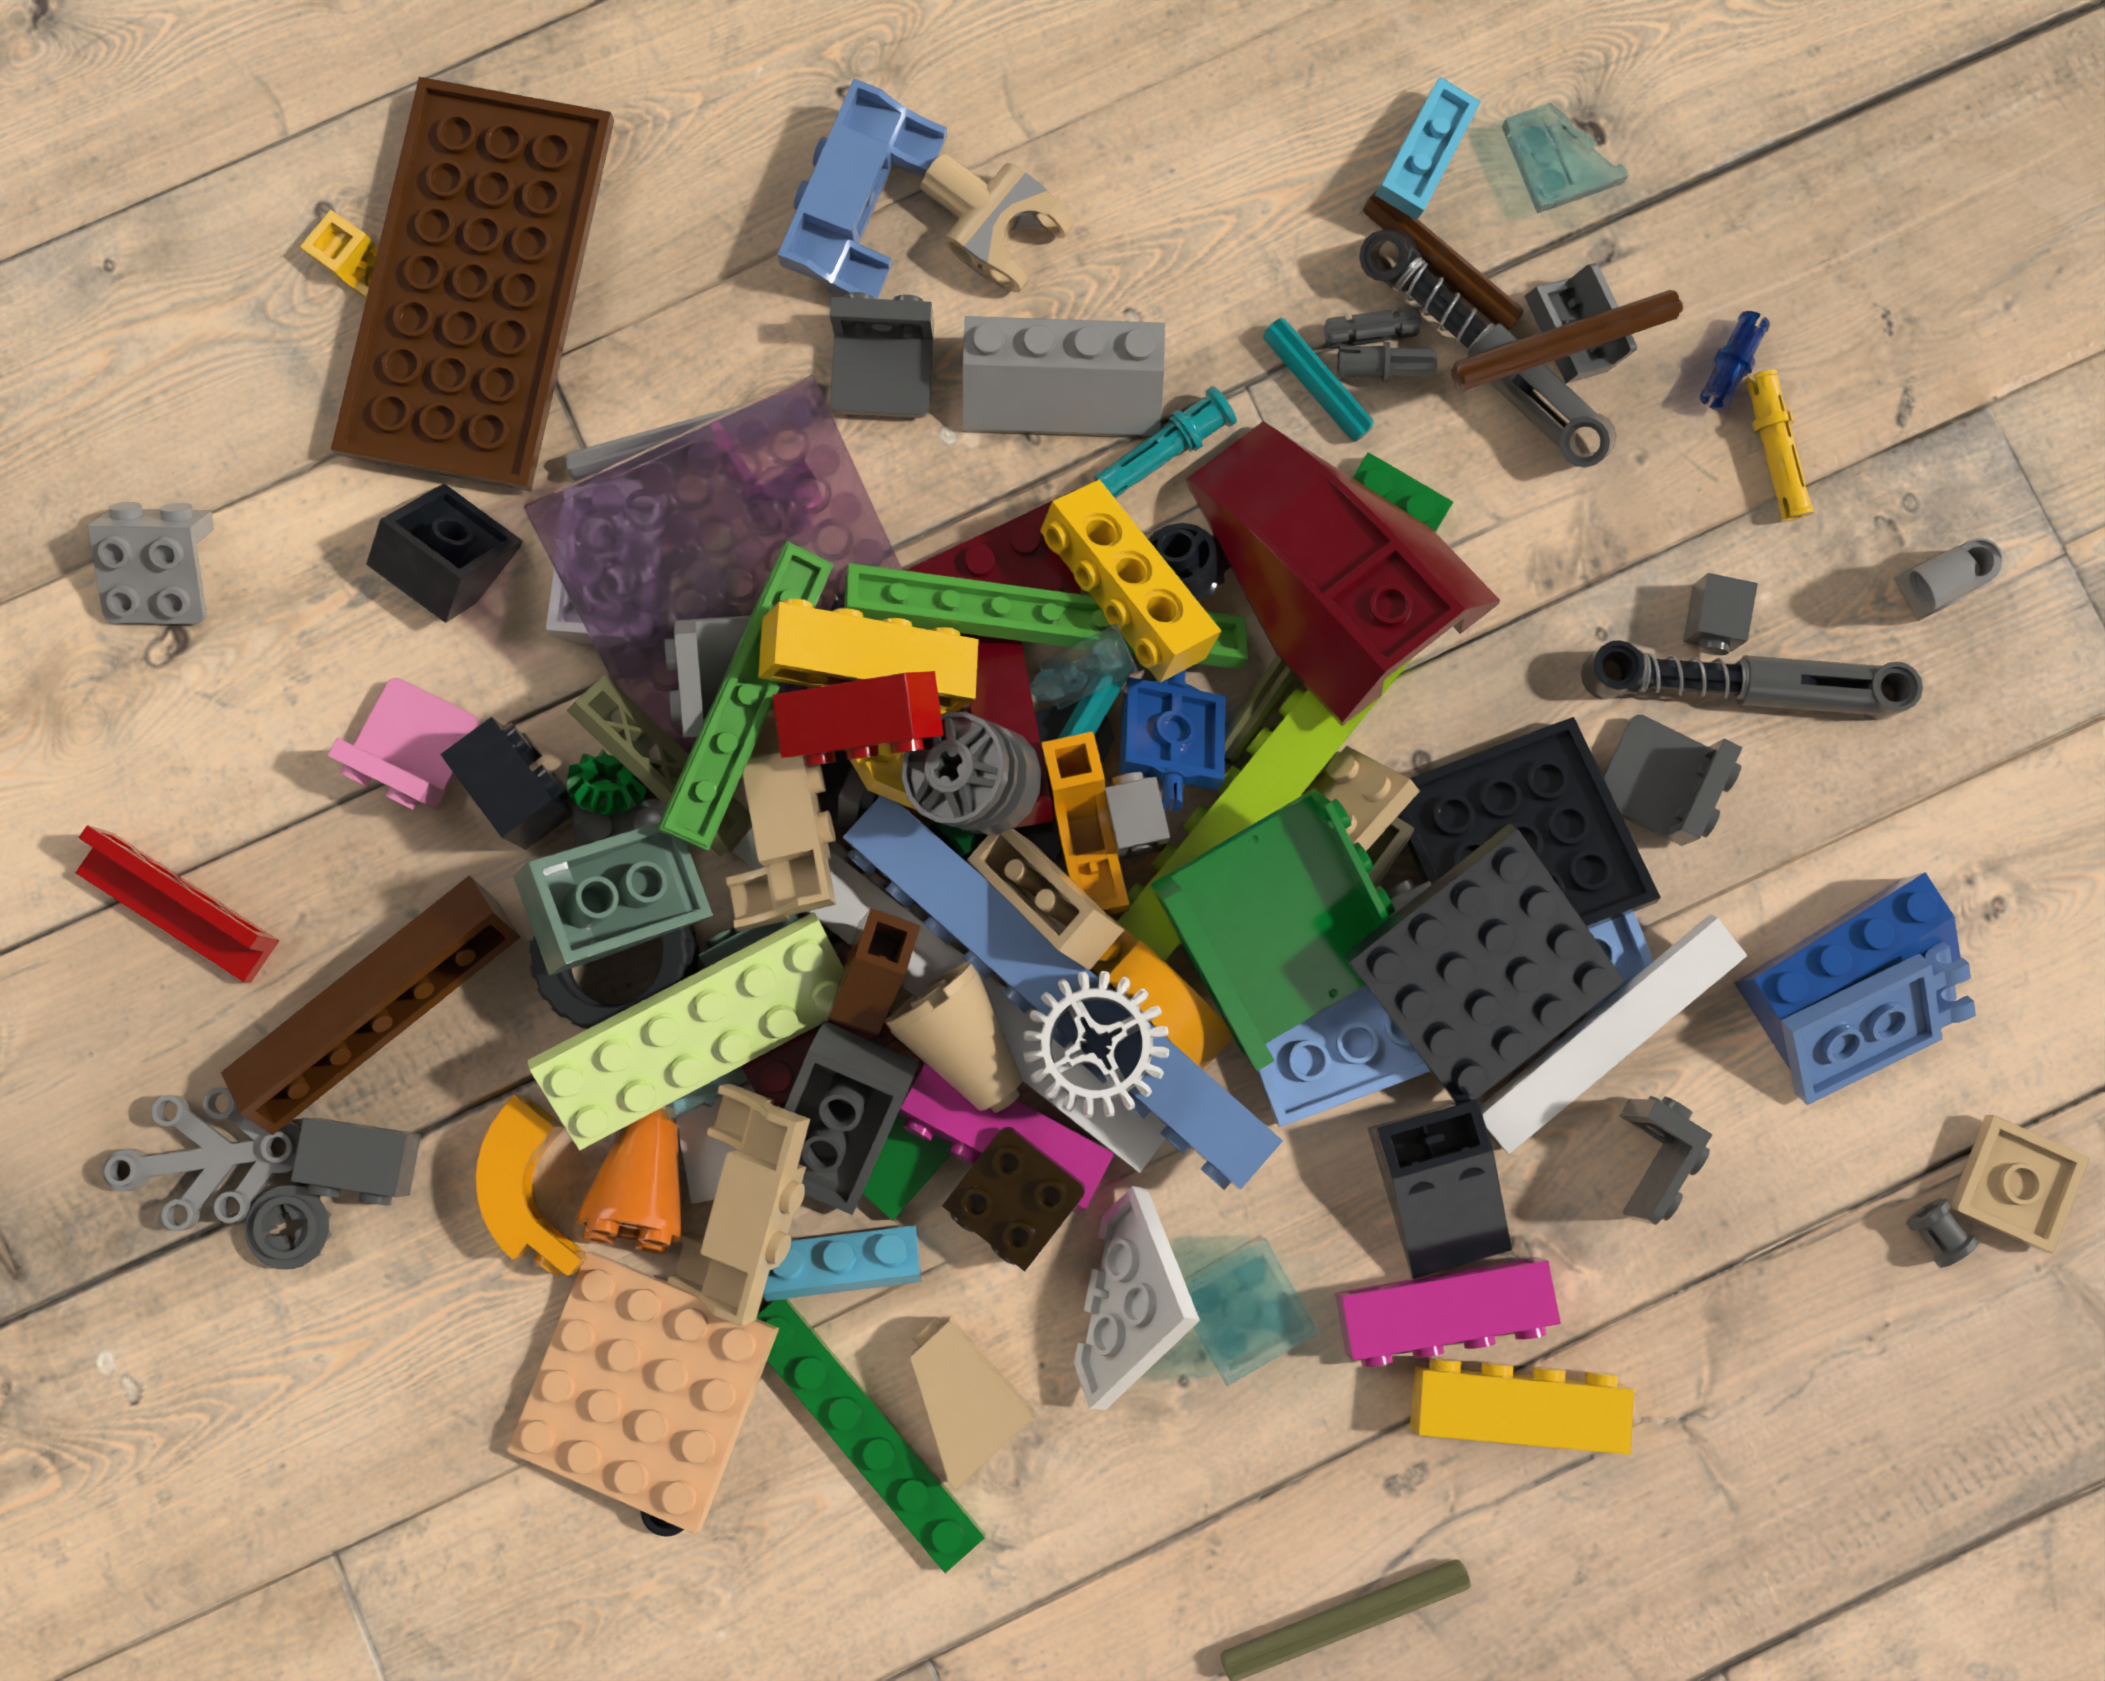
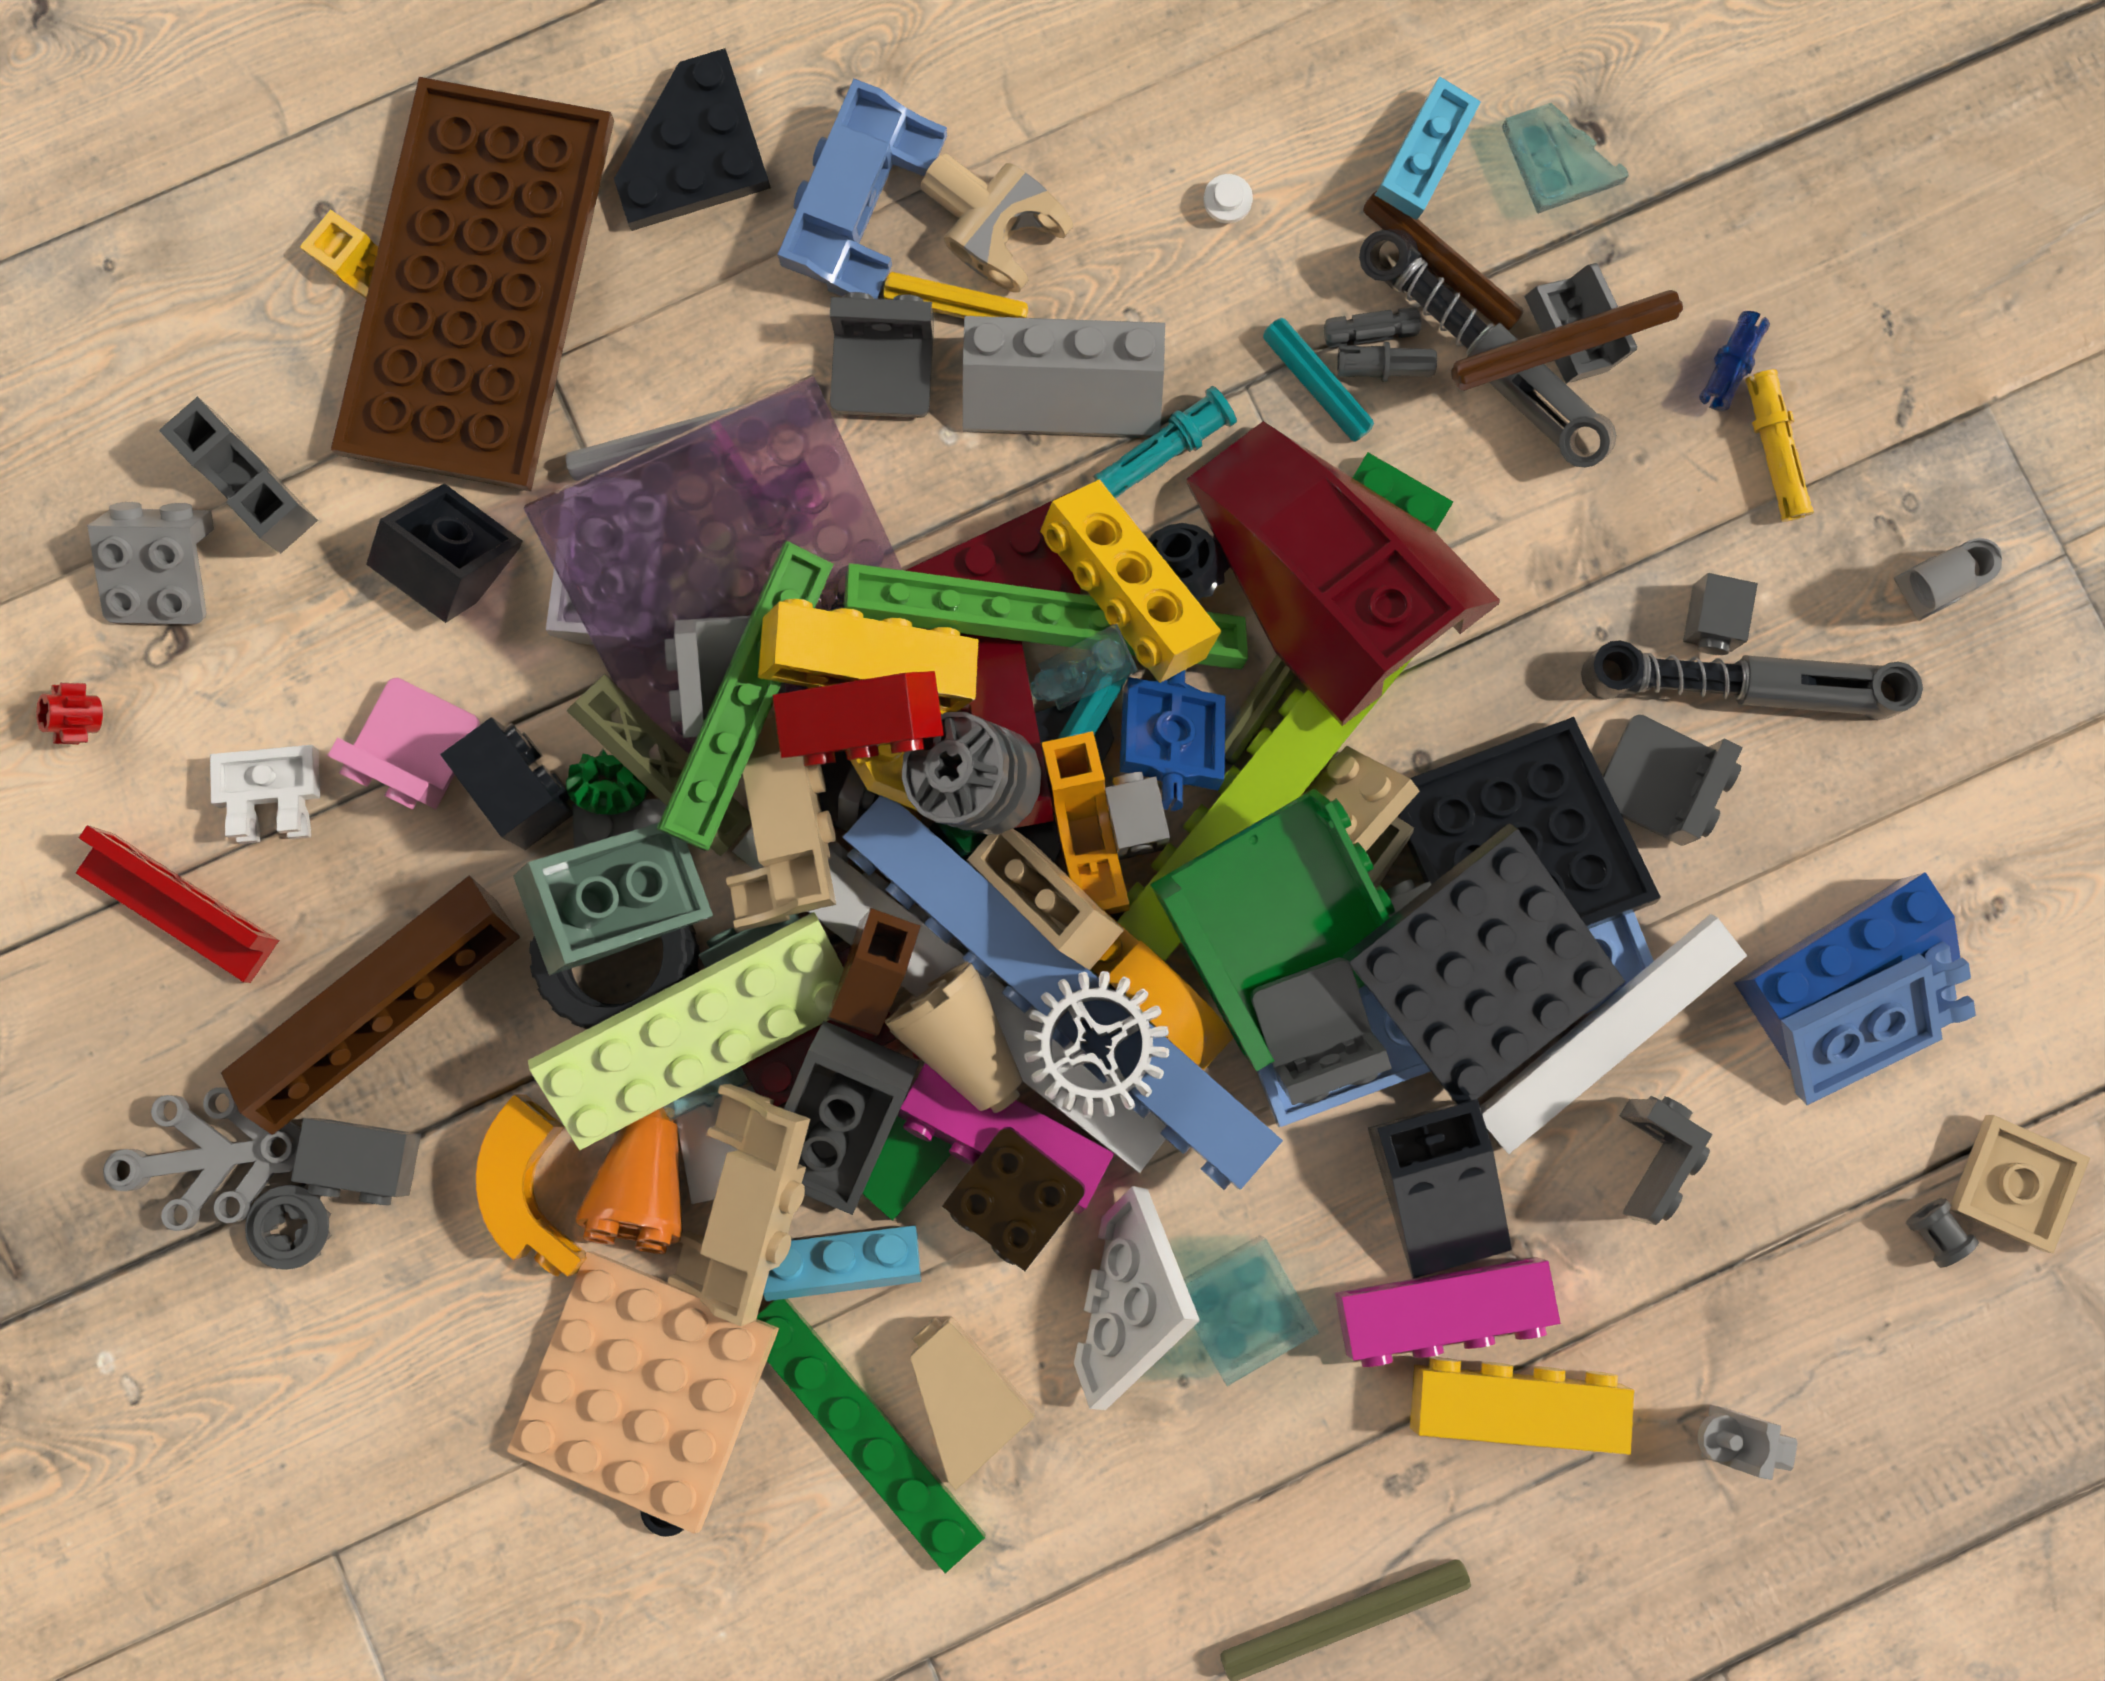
none -> red gear [36,682,103,745]
none -> dark grey arch [159,396,318,554]
none -> white plate [210,745,320,844]
none -> black plate [614,48,771,231]
none -> yellow axle [884,272,1028,319]
none -> white plate [1203,174,1253,224]
none -> dark grey bracket [1250,957,1392,1105]
none -> light grey hips [1698,1405,1798,1480]

